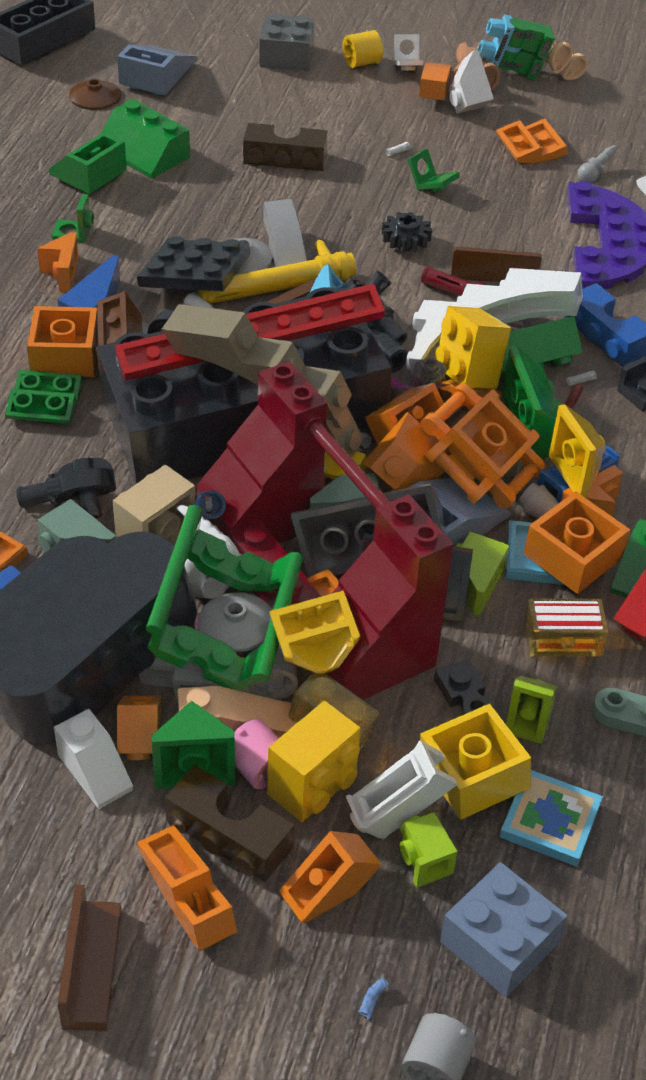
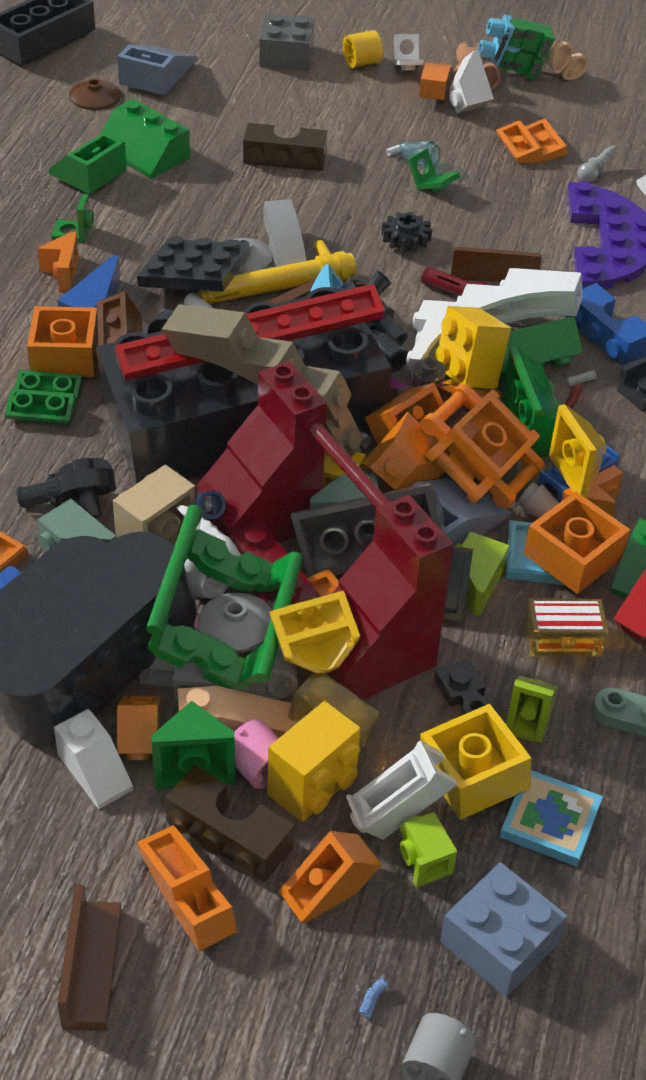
none -> clear light blue cone [398,141,440,167]

